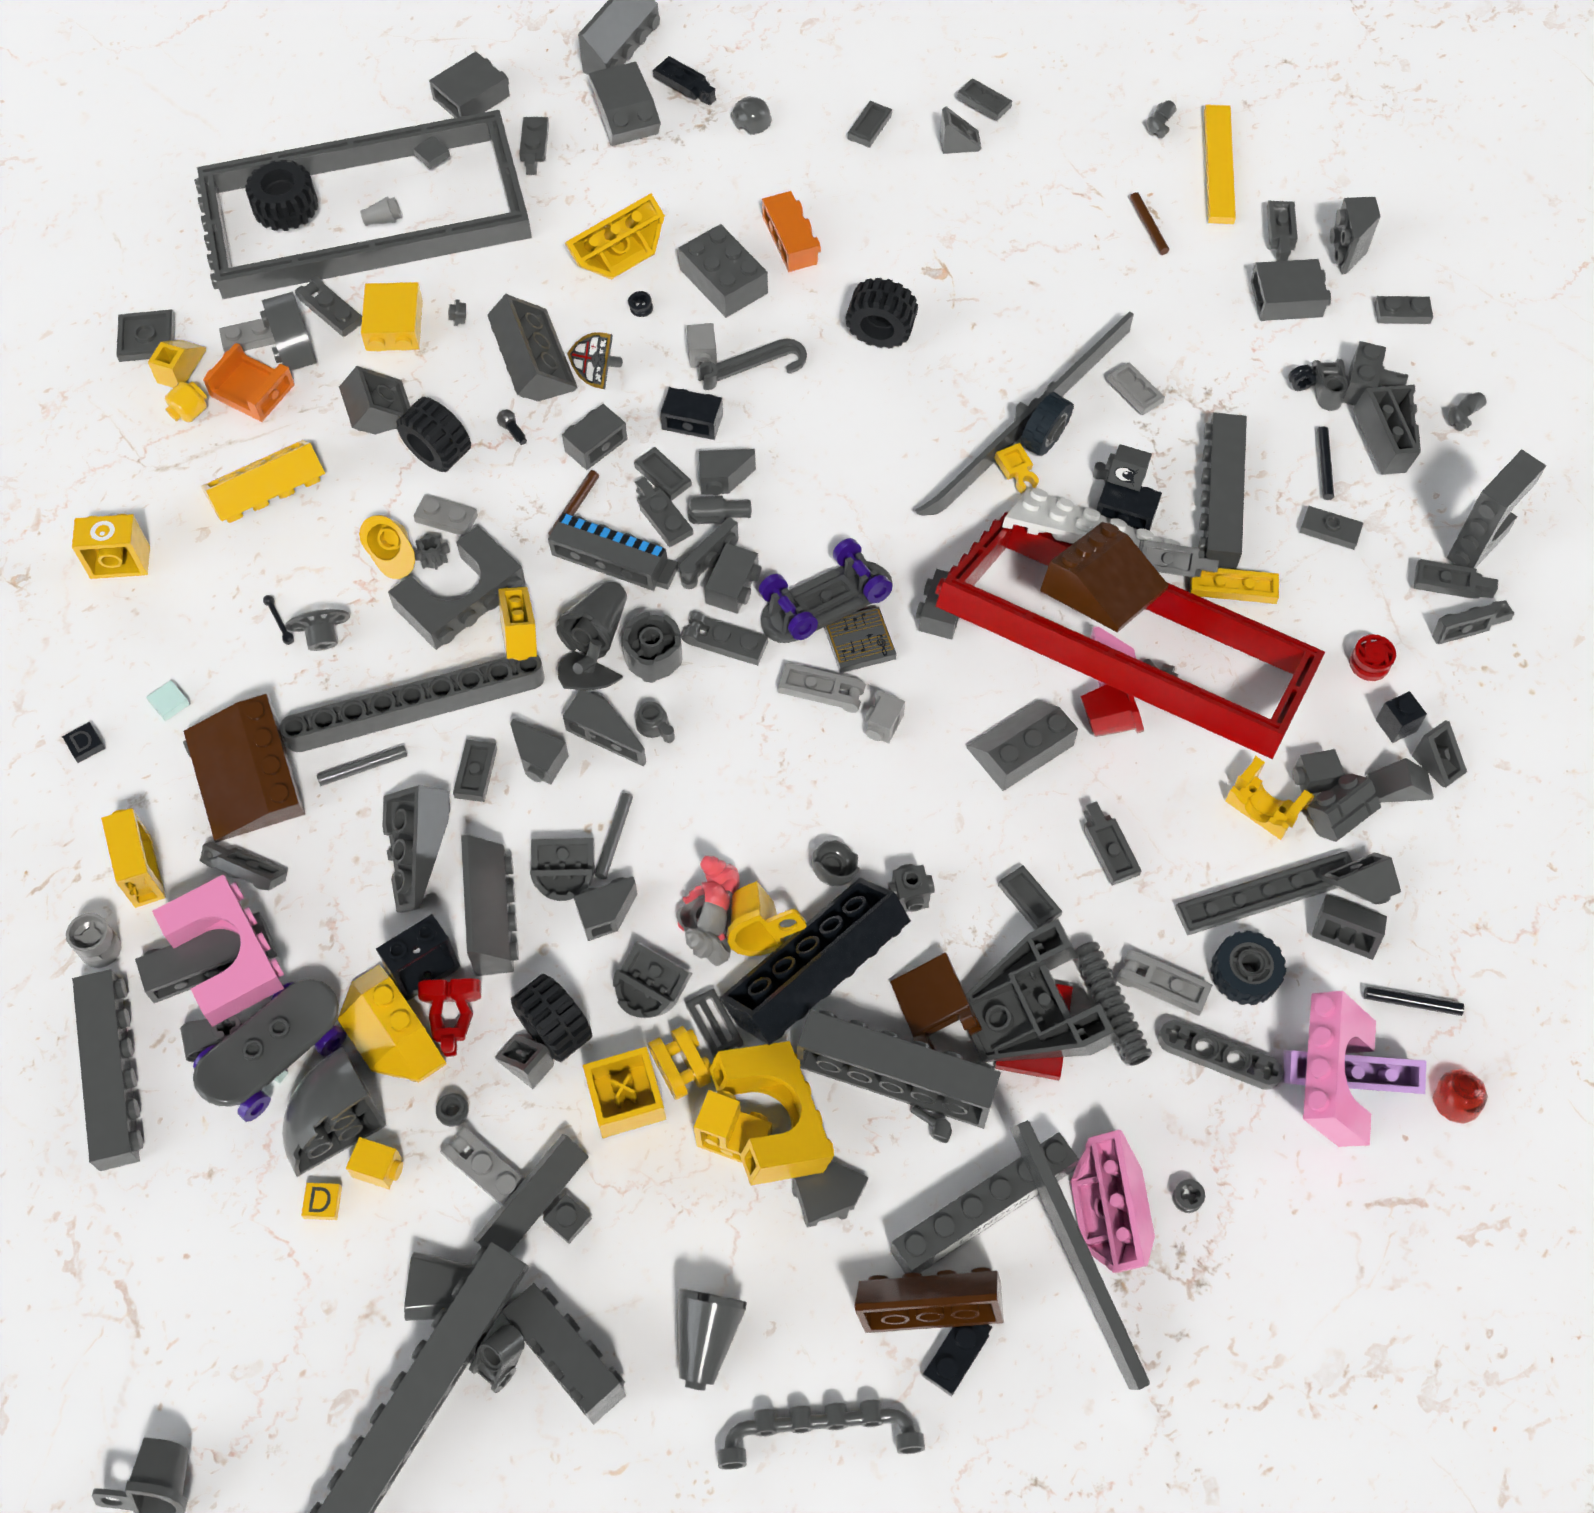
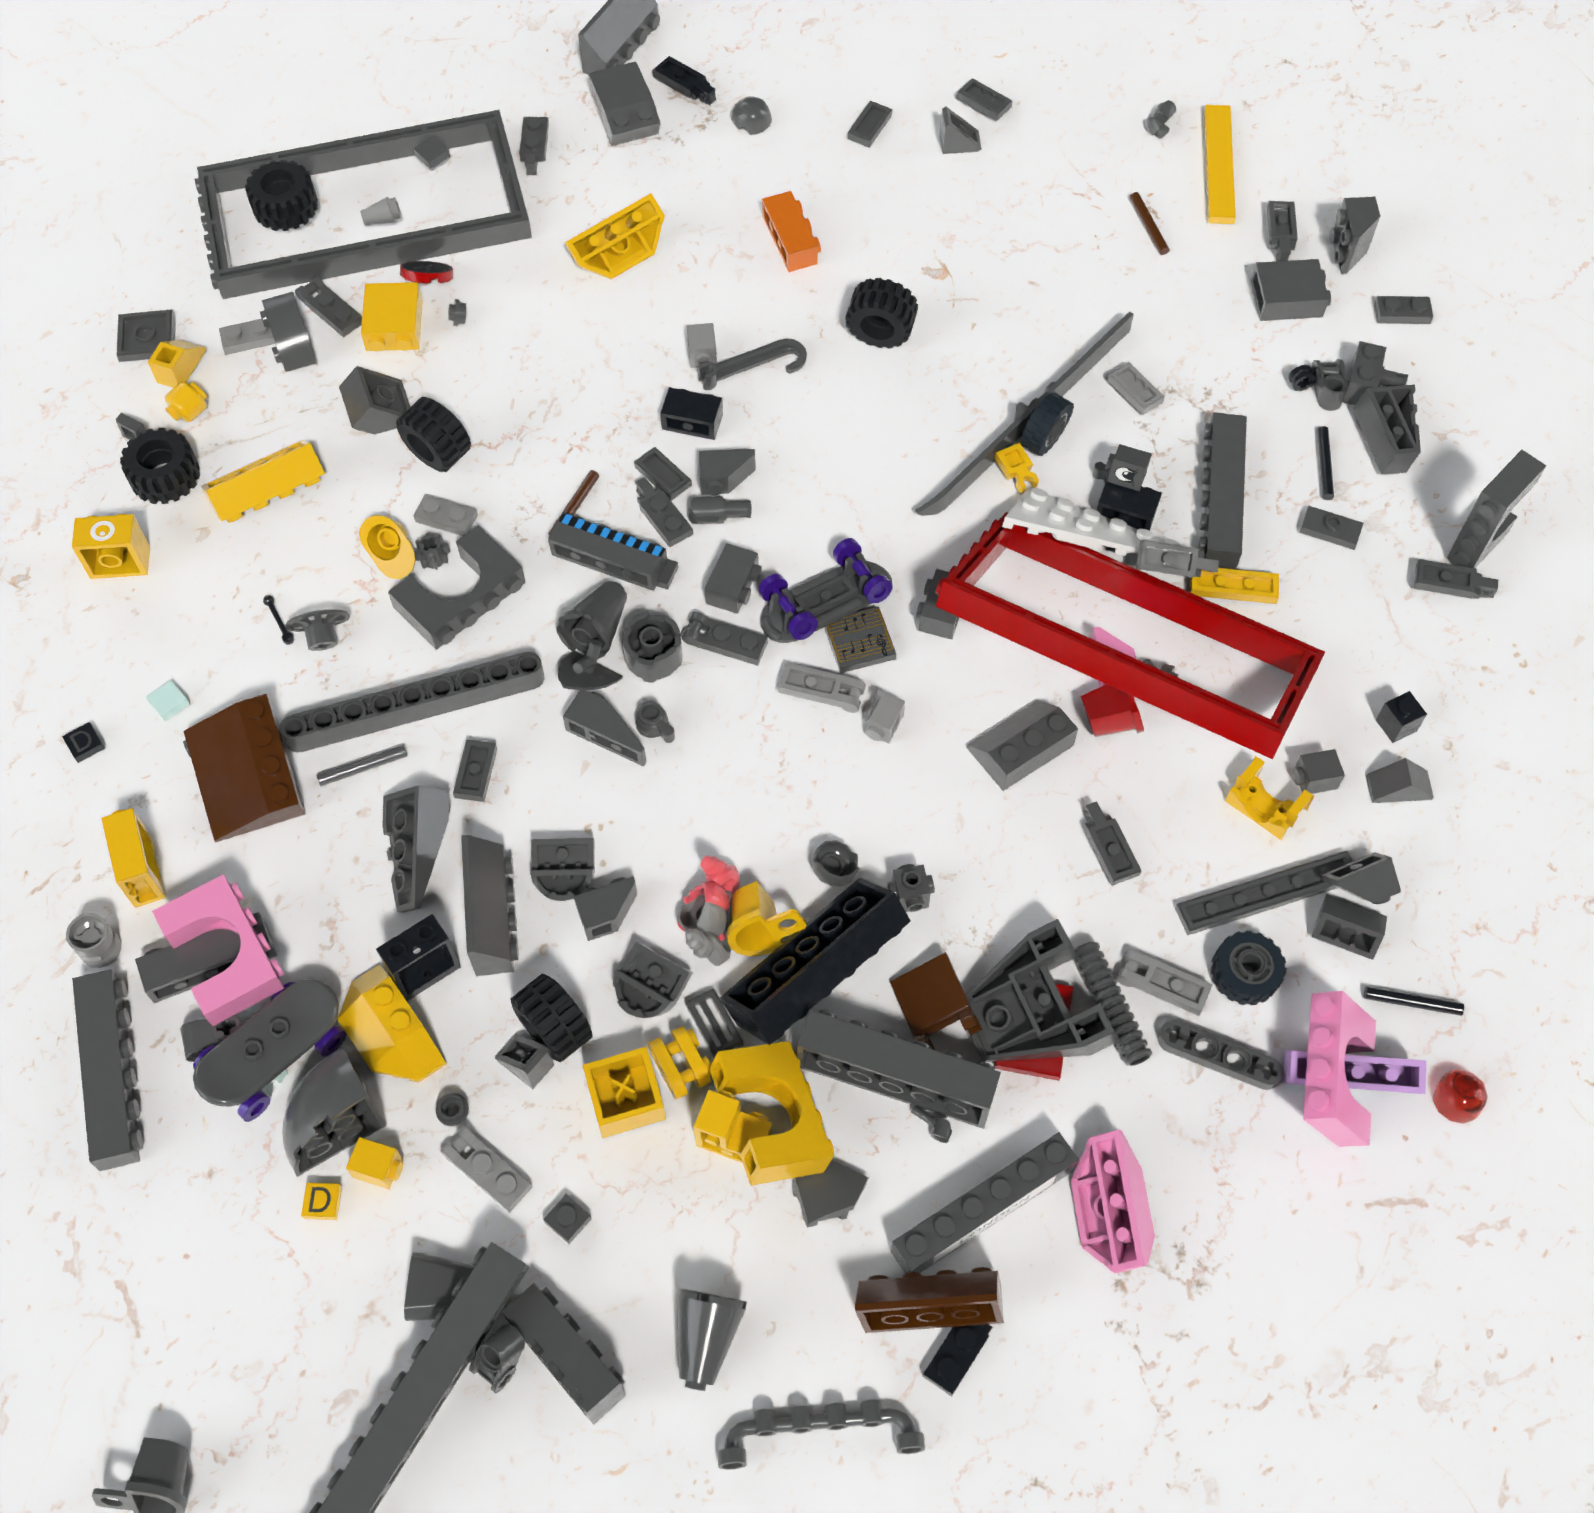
dark grey hinge [199,841,287,891] -> none
orange panel [203,343,295,422] -> none
red piece [418,978,482,1057] -> none
dark grey brick [429,51,510,118] -> none
dark grey tile [474,1134,589,1253] -> none
dark grey slope [487,294,578,402] -> none
piece [497,409,527,445] -> none
yellow brick [498,587,537,660] -> none
dark grey slope [510,719,569,785] -> none
dark grey brick [562,404,628,470] -> none
shield [567,332,623,389] -> none
dark grey bar [595,793,633,879] -> none
black bush [628,291,653,317] -> none
dark grey brick [678,224,768,318] -> none
dark grey plate [679,517,739,589] -> none
dark grey tile [998,865,1063,930] -> none
dark grey tile [1010,1120,1150,1390] -> none
reddish brown slope [1040,522,1169,633] -> none
dark grey bush [1172,1179,1206,1213] -> none
dark grey brick [1307,773,1381,842] -> none
red wheel [1349,634,1396,681] -> none
dark grey slope [1412,720,1467,788] -> none
dark grey hinge [1432,600,1515,644] -> none
dark grey arm [1448,392,1487,431] -> none
none -> dark grey tile [115,413,147,440]
none -> black tyre [120,428,200,504]
none -> tile [400,261,453,284]

